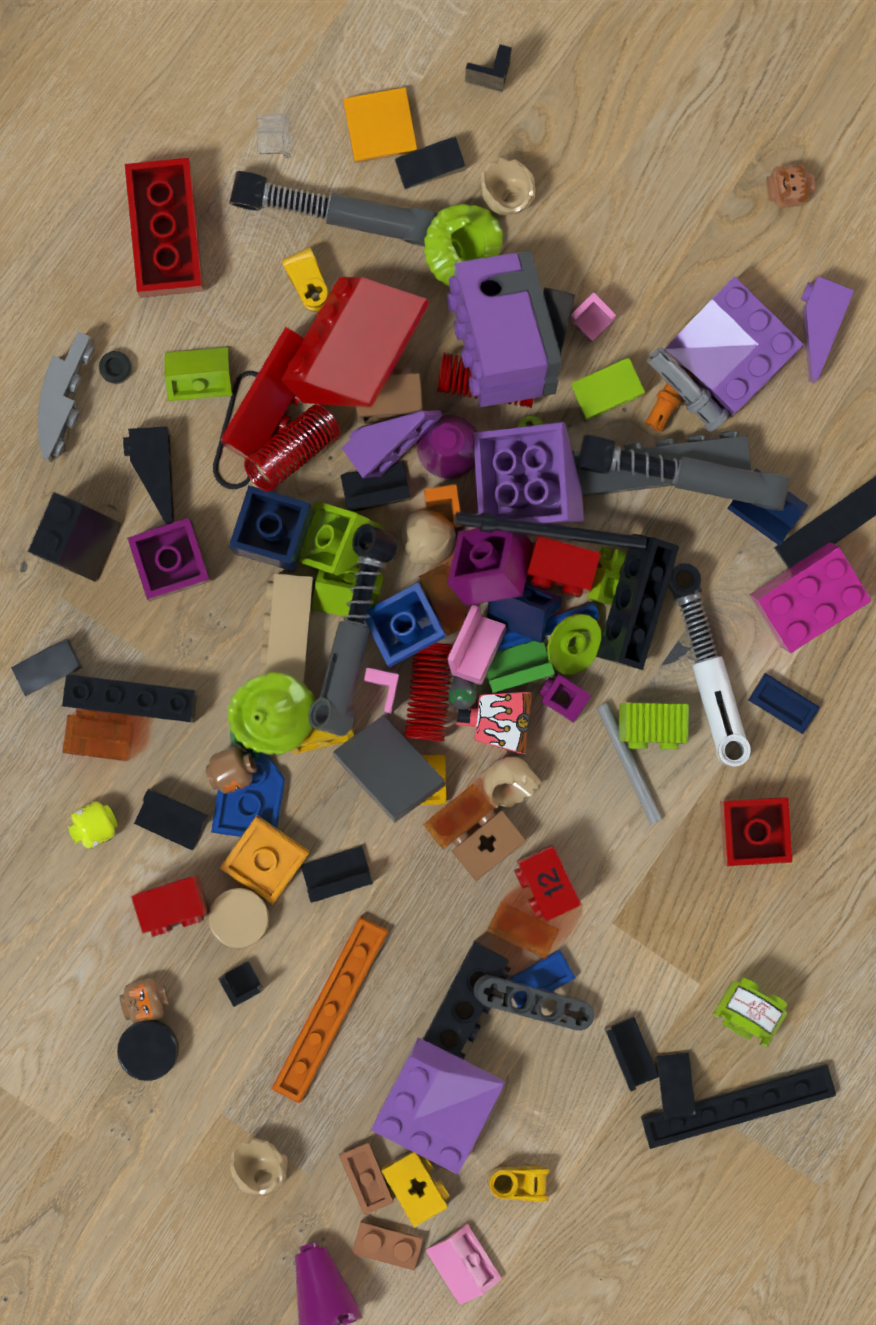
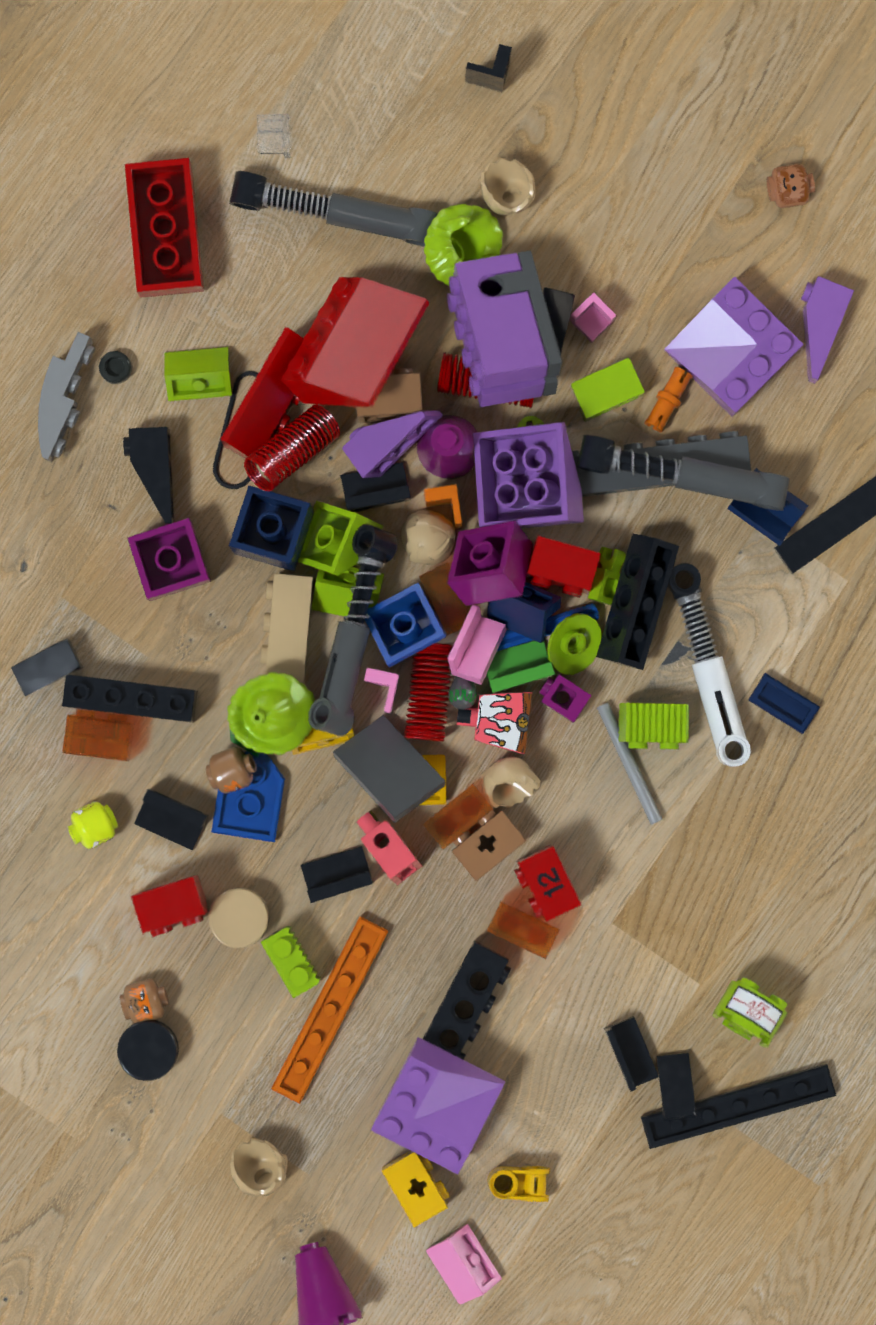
black slope [27,492,121,582] -> none
black panel [218,961,264,1007] -> none
light orange tile [219,815,310,905] -> none
yellow piece [281,247,330,312] -> none
nougat plate [339,1141,394,1215] -> none
light orange tile [343,87,417,163] -> none
nougat plate [352,1221,423,1271] -> none
black slope [395,136,465,190] -> none
black bar [454,512,647,550] -> none
dark grey beam [474,975,594,1031] -> none
blue tile [507,949,576,1007] -> none
light grey pin [647,347,729,432] -> none
red brick [720,797,793,866] -> none
dark pink brick [749,542,872,654] -> none
none -> lime brick [261,926,321,998]
none -> coral torso [356,811,423,886]

